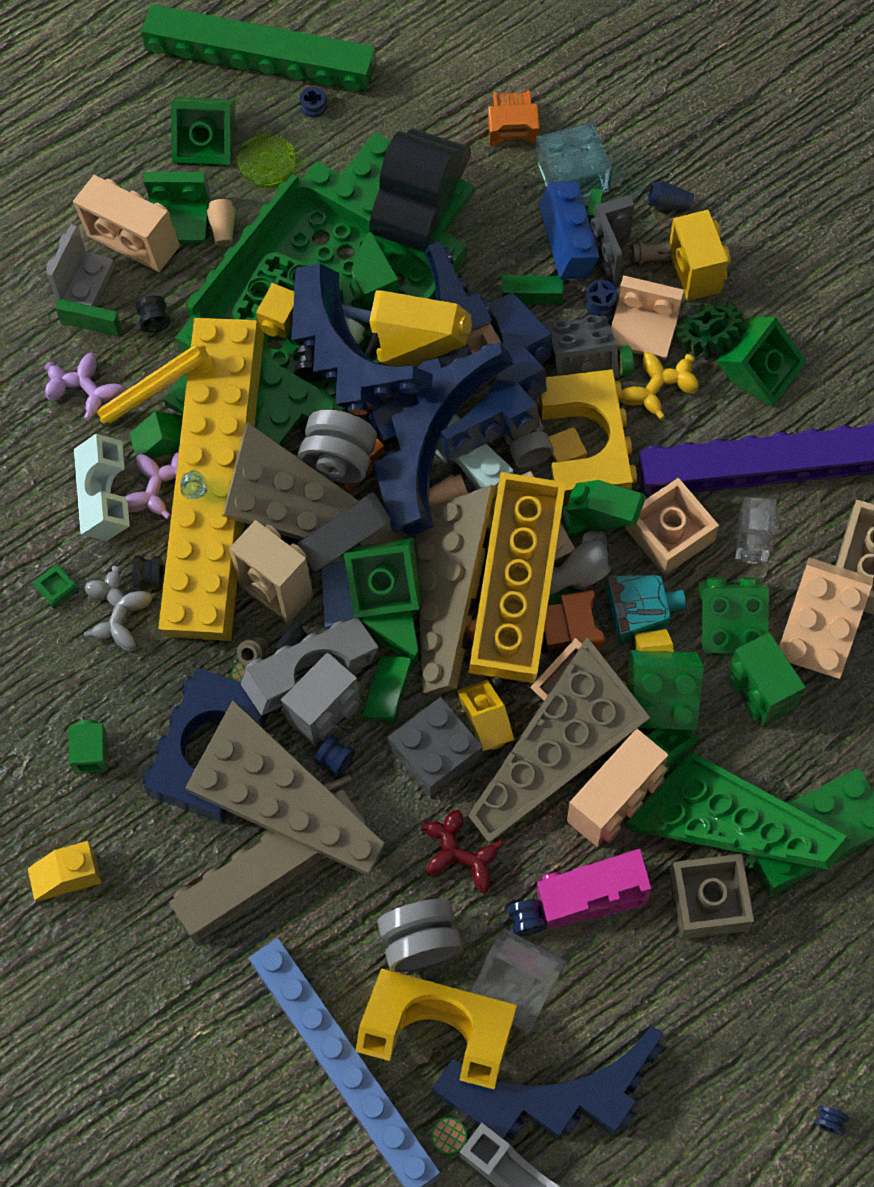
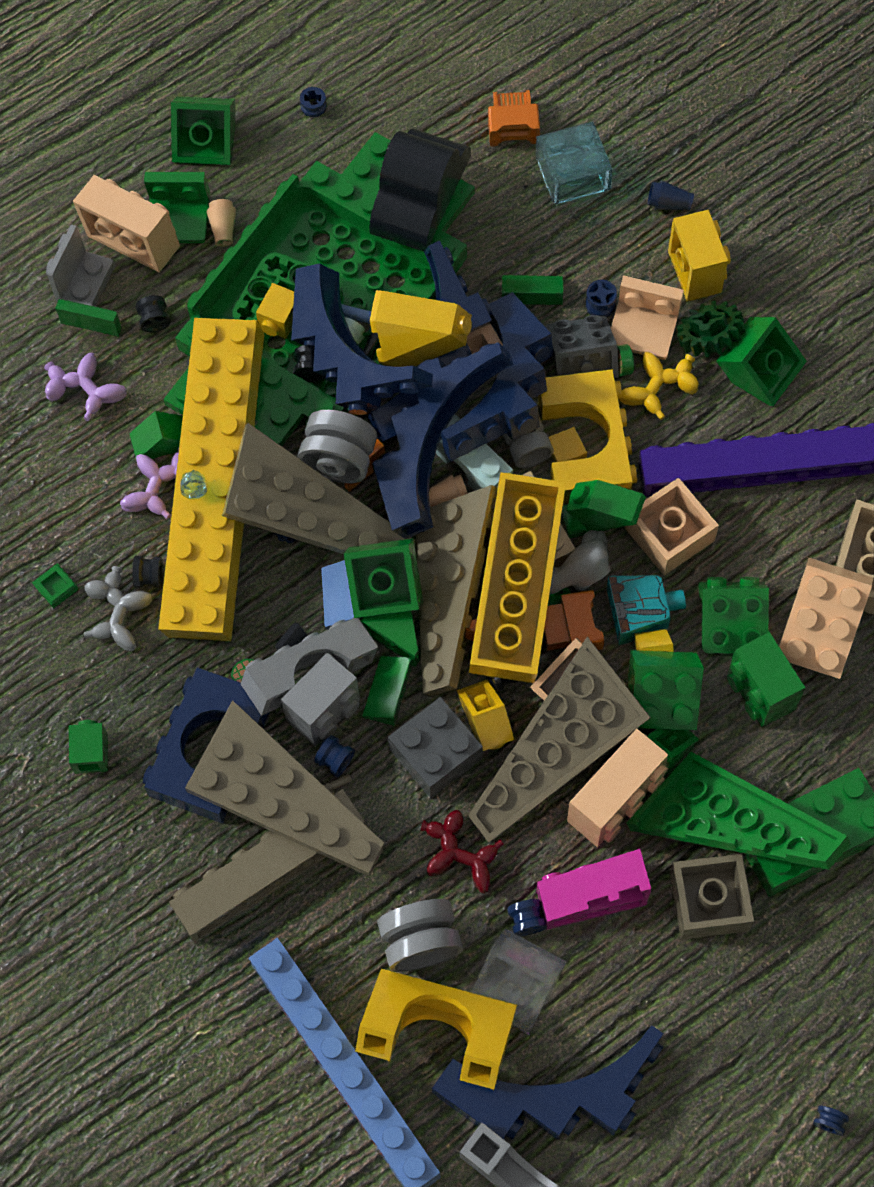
yellow slope [28,841,102,902] -> none
light aqua arch [74,434,130,541] -> none
yellow axle [97,344,209,424] -> none
green brick [141,4,376,92] -> none
tan brick [229,520,313,624] -> none
clear neon green tile [237,133,296,188] -> none
dark tan pin [237,637,268,665] -> none
dark grey beam [296,492,392,572] -> none
green slope [349,232,399,310] -> none
tile [431,1117,467,1156] -> none
blue brick [539,182,599,279] -> none
green tile [587,189,603,232] -> none
dark grey bracket [591,195,634,286] -> none
dark tan pin [631,241,671,265] -> none
clear brick [735,497,777,564] -> none

